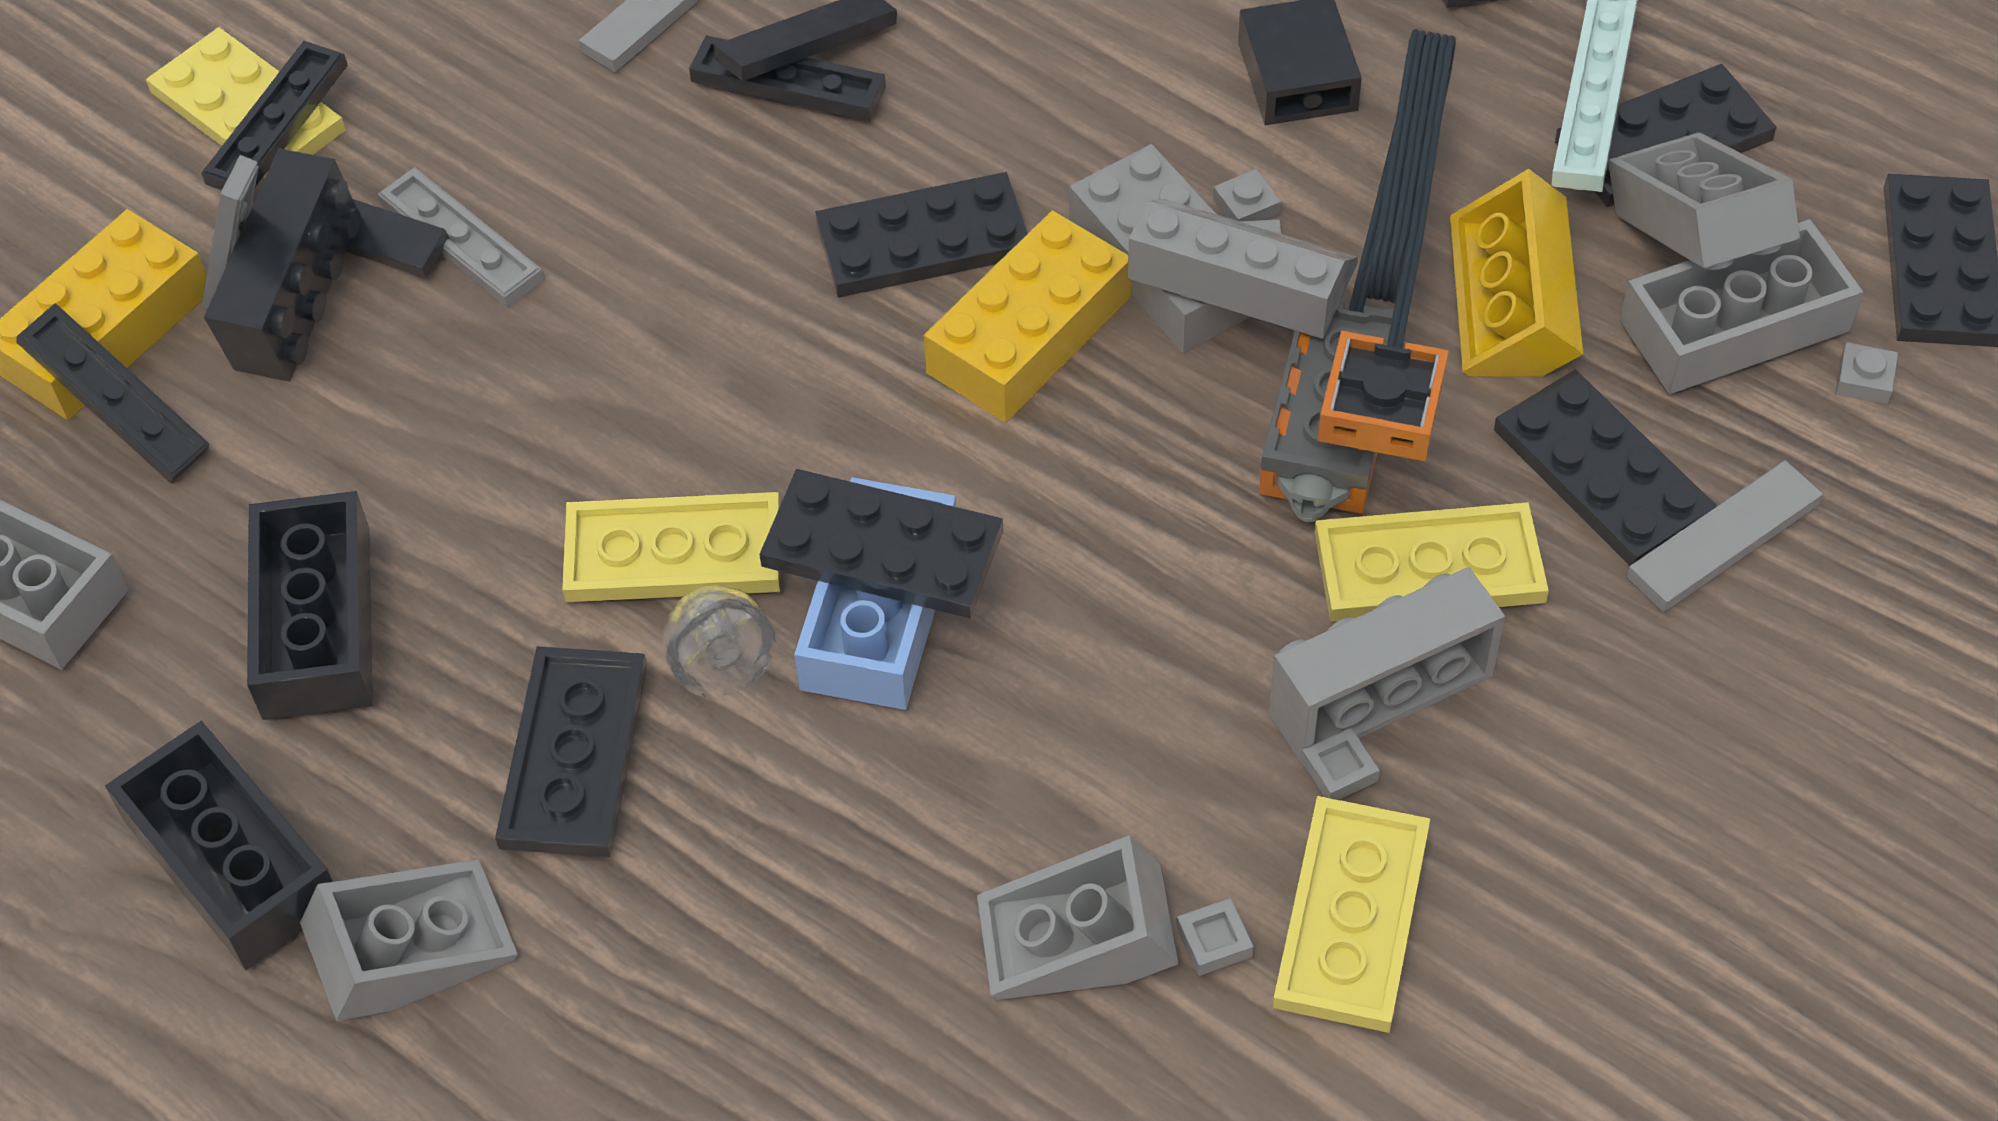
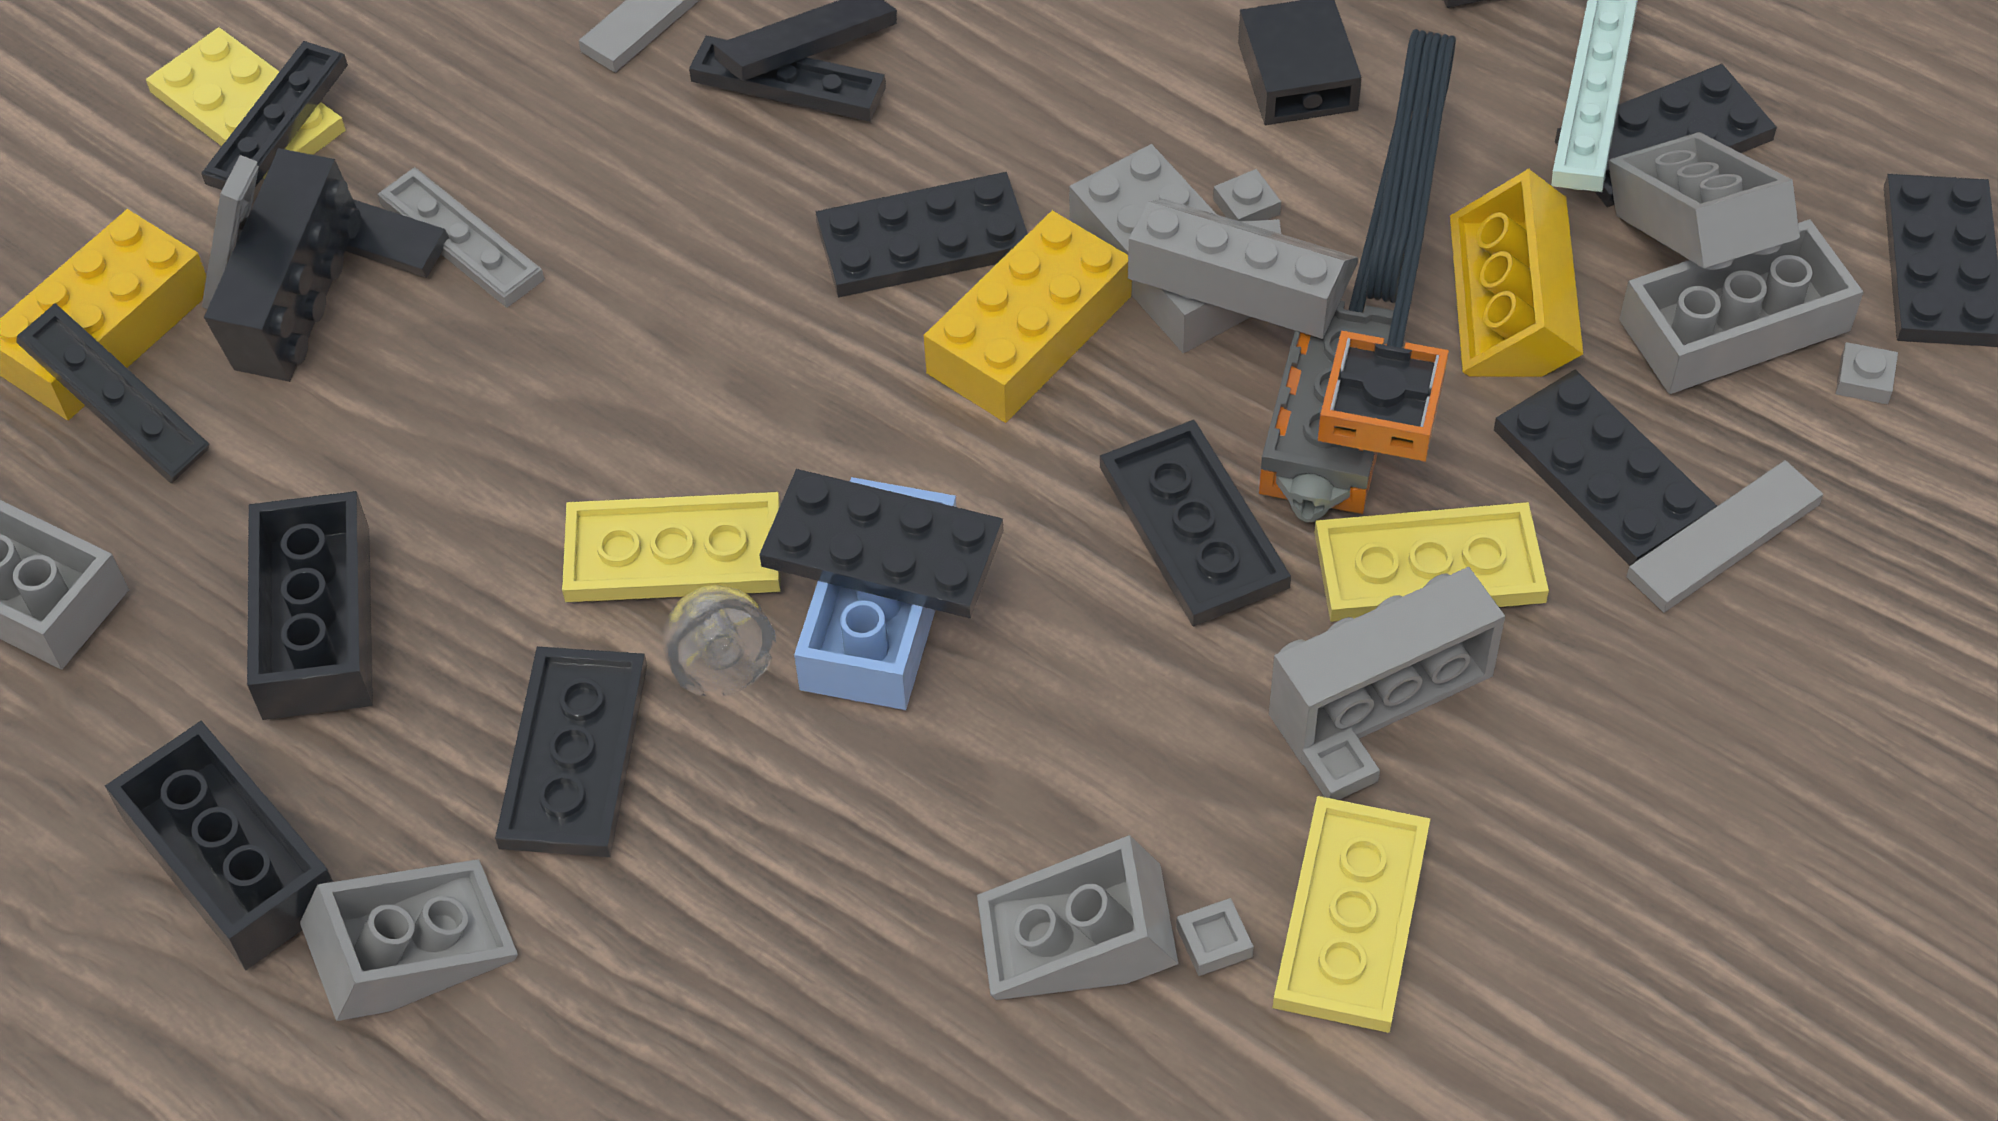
none -> black plate [1100,419,1291,627]

